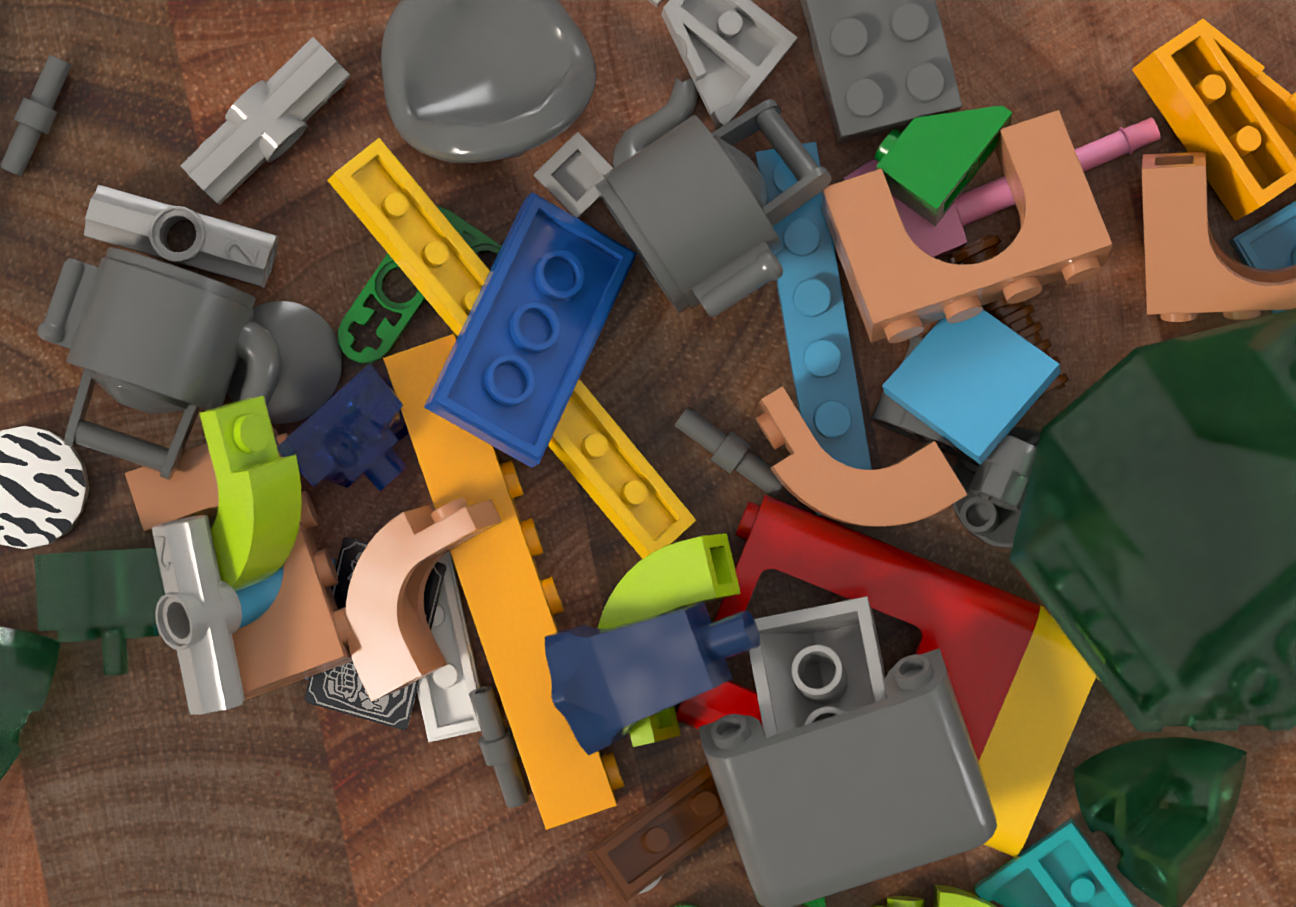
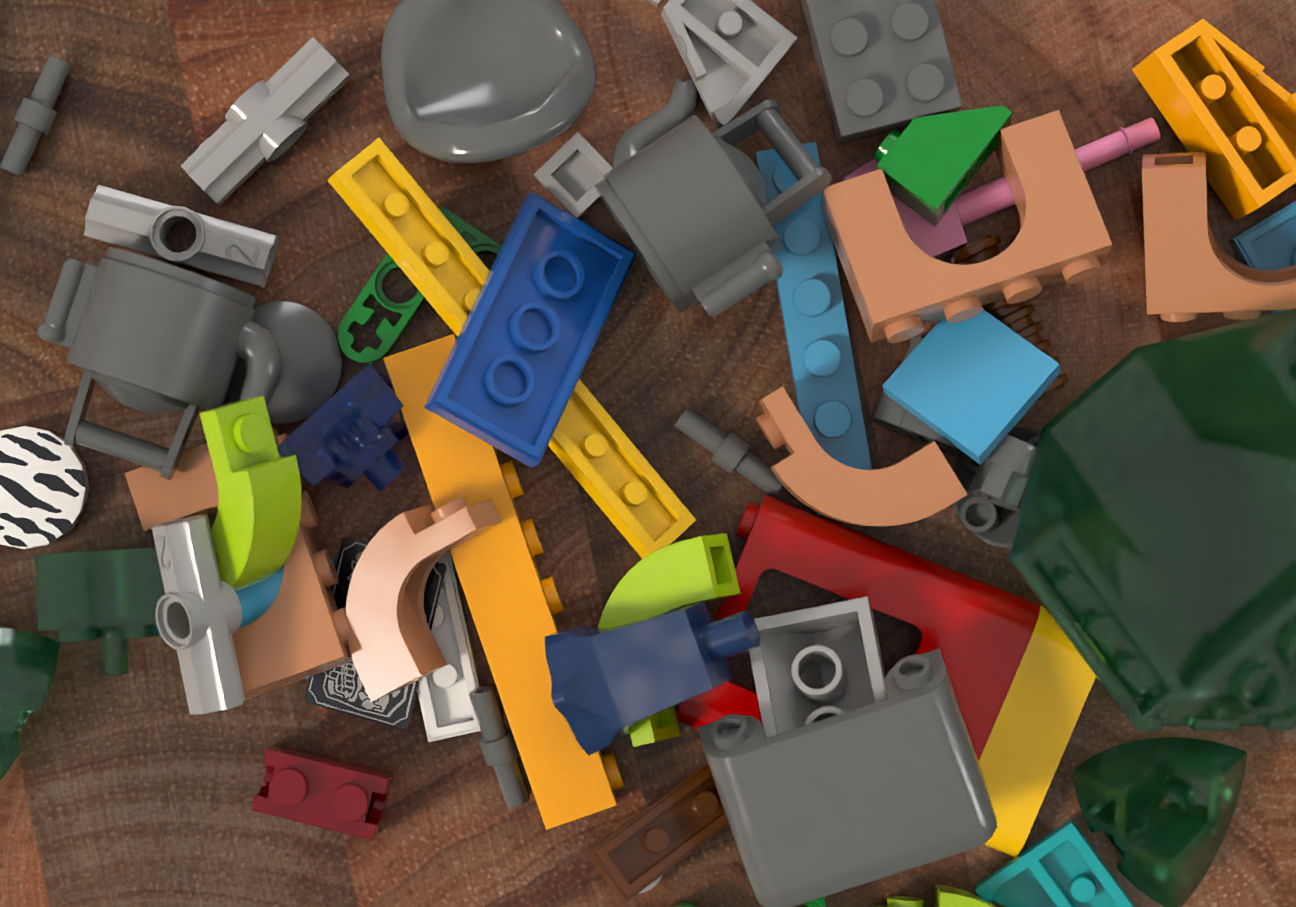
none -> dark red brick [251,743,394,840]

